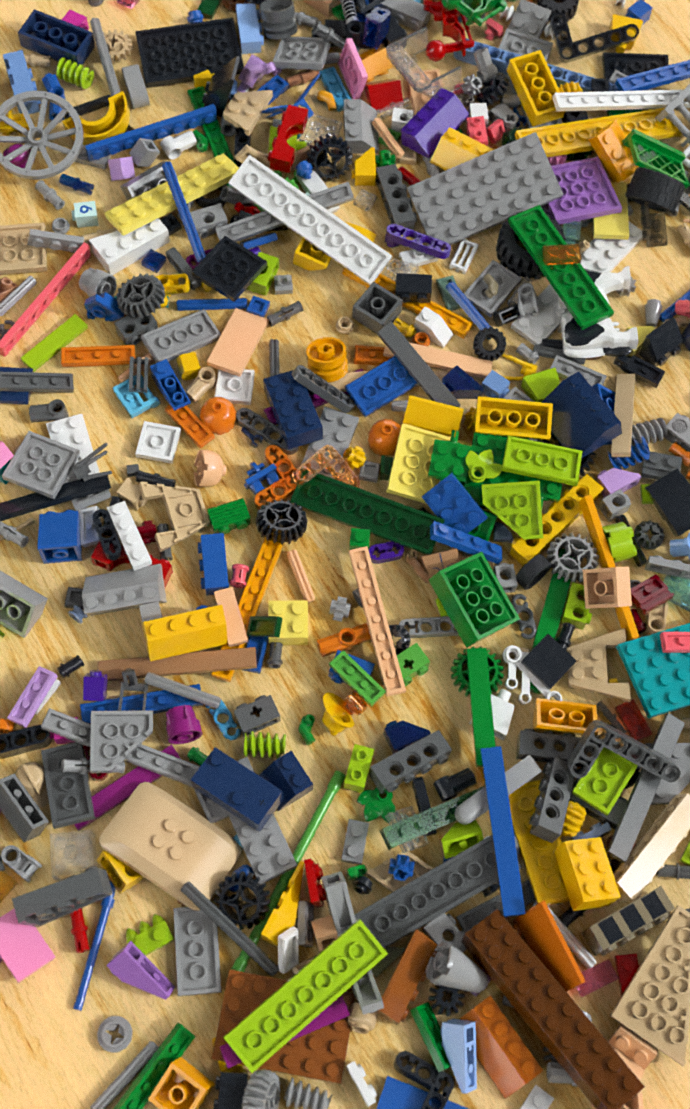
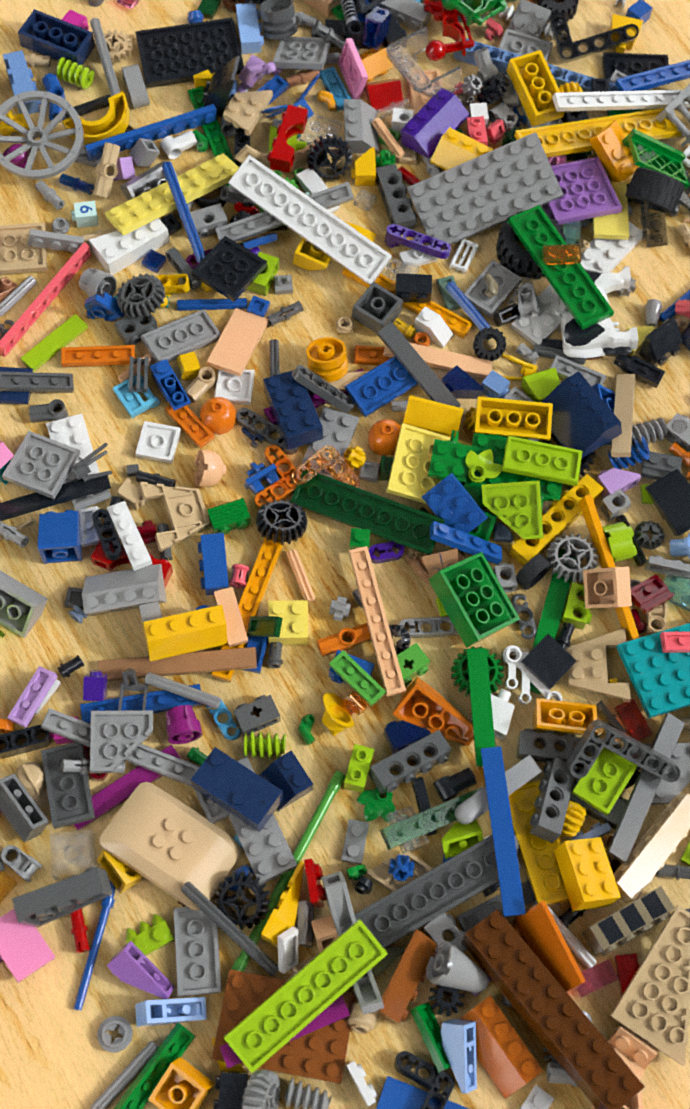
blue plate [295,160,313,179] -> none
none -> tan piece [94,142,120,198]
none -> light blue slope [135,997,207,1027]
none -> orange wedge [392,677,474,746]

